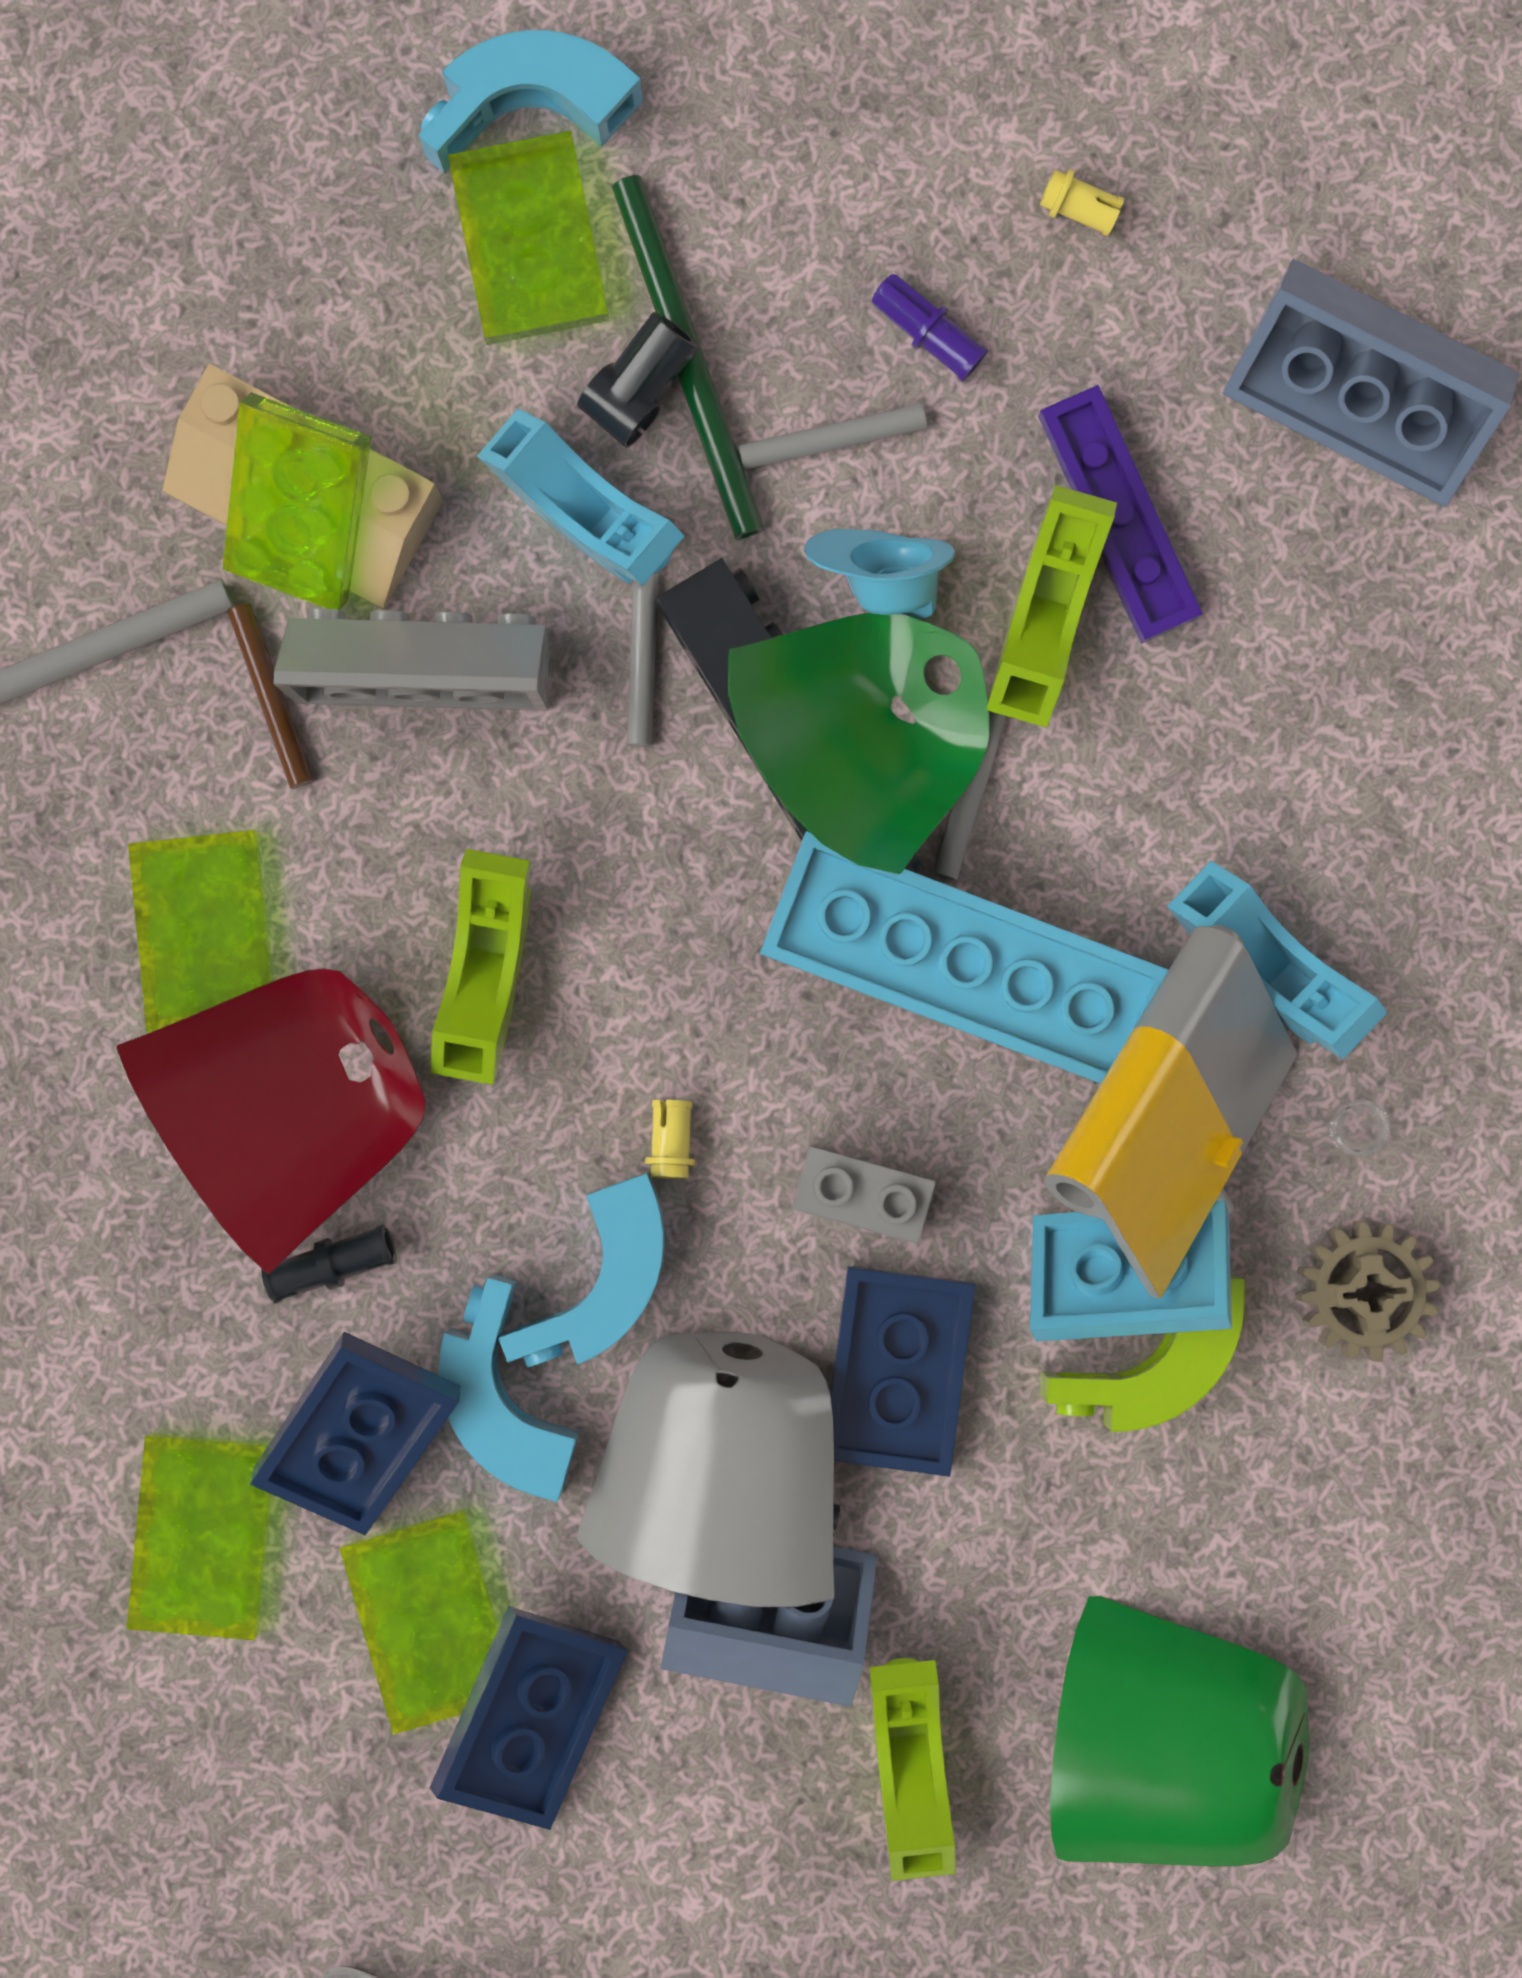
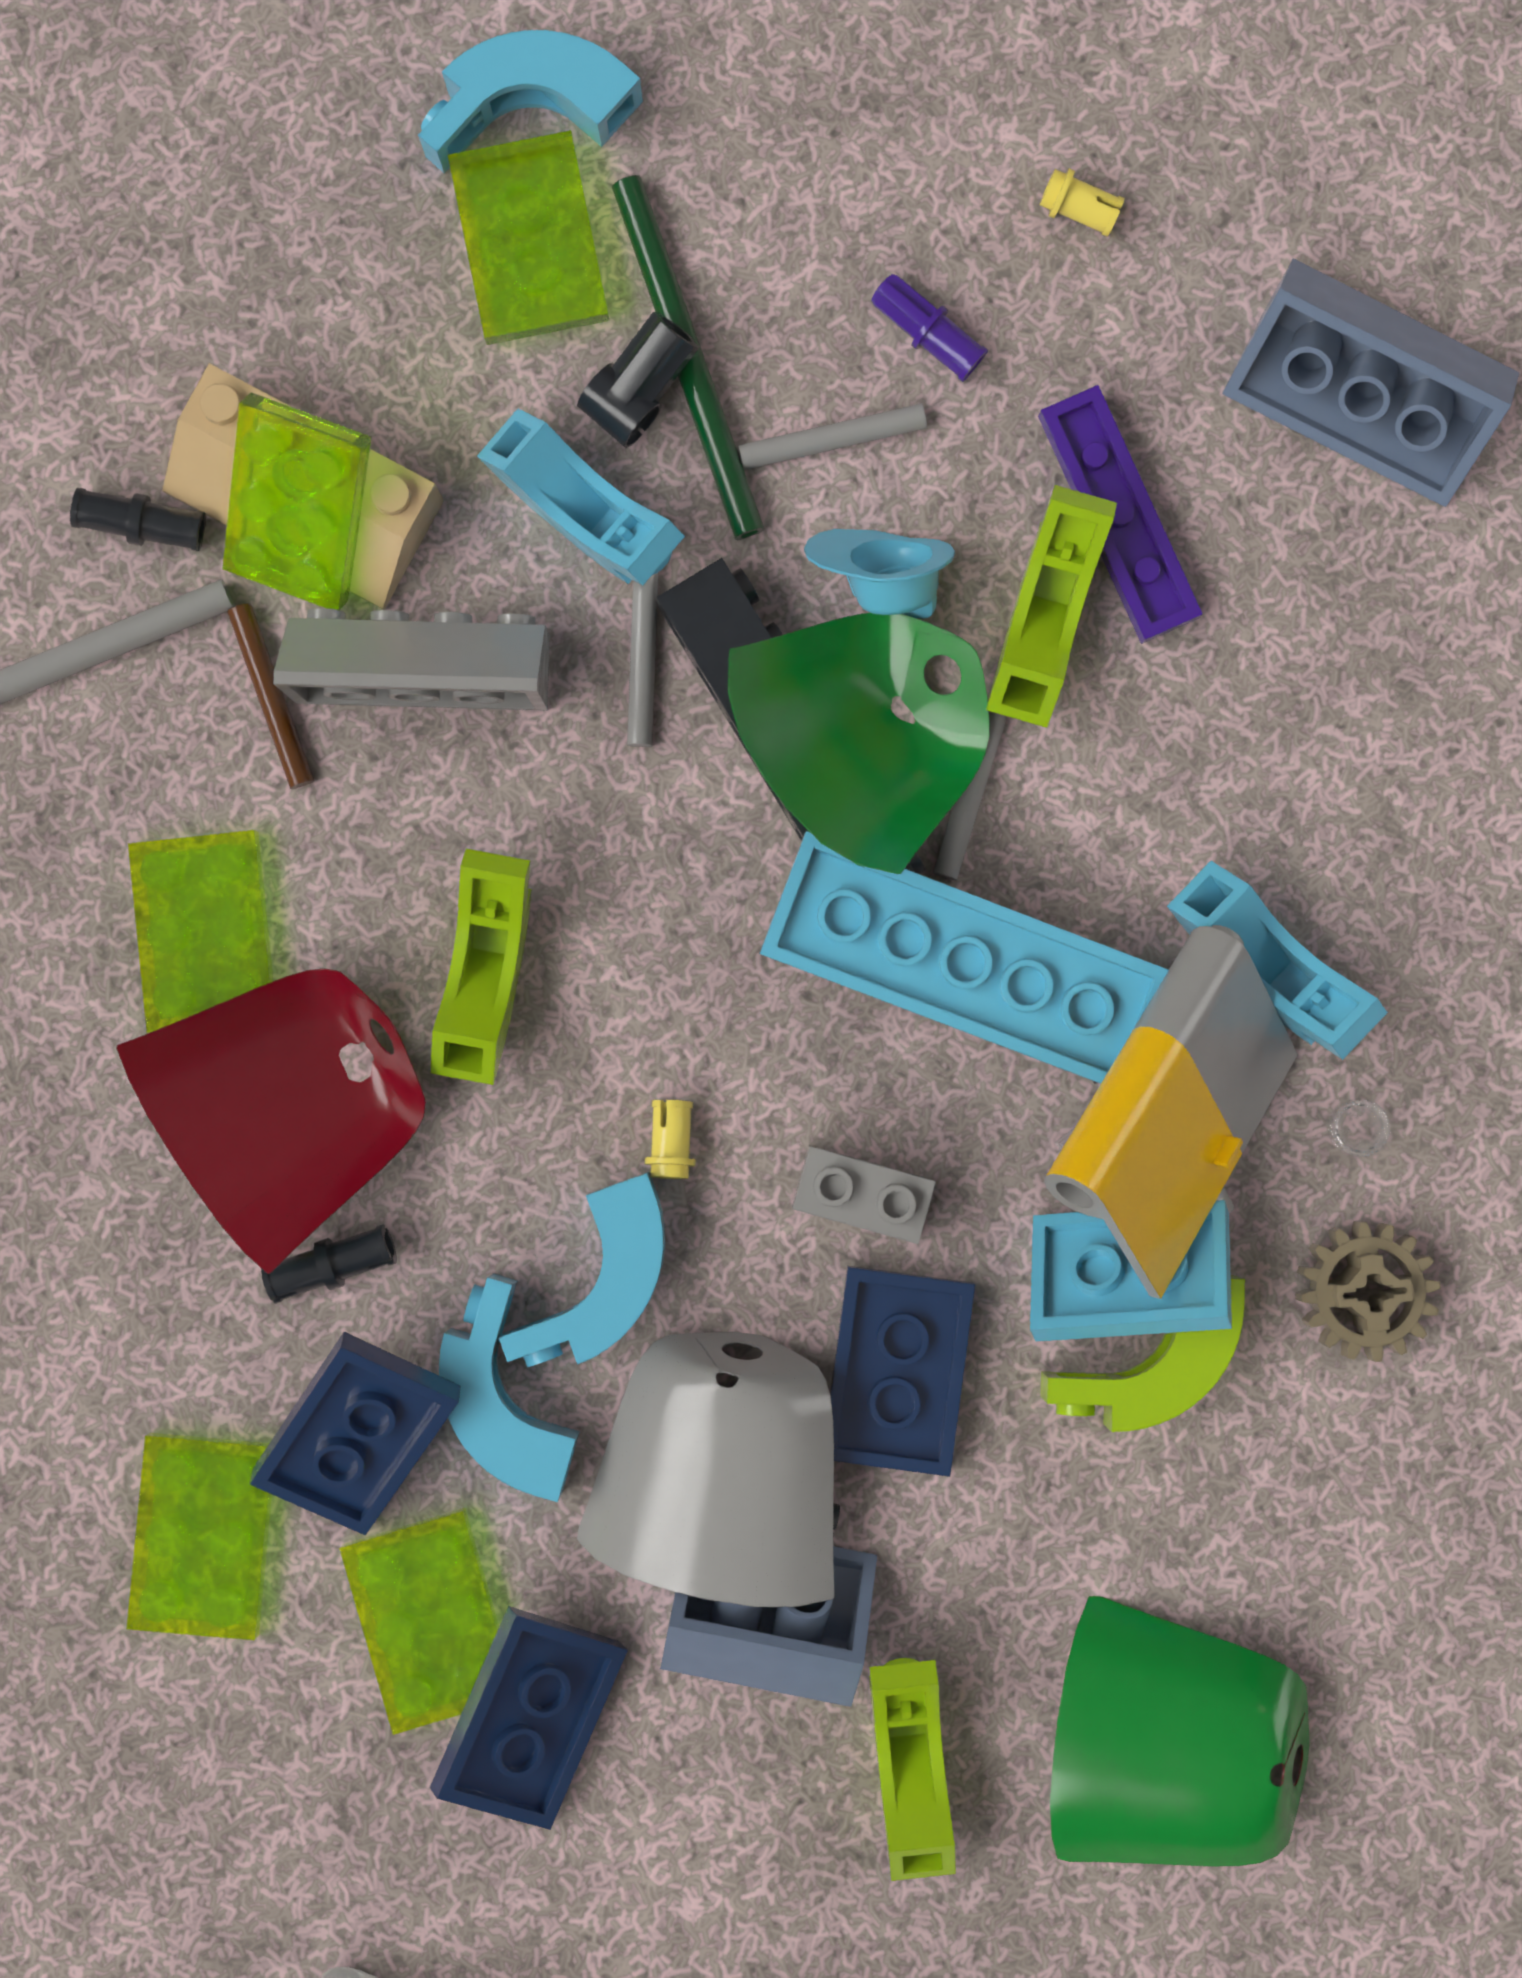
none -> black pin [70,488,206,551]

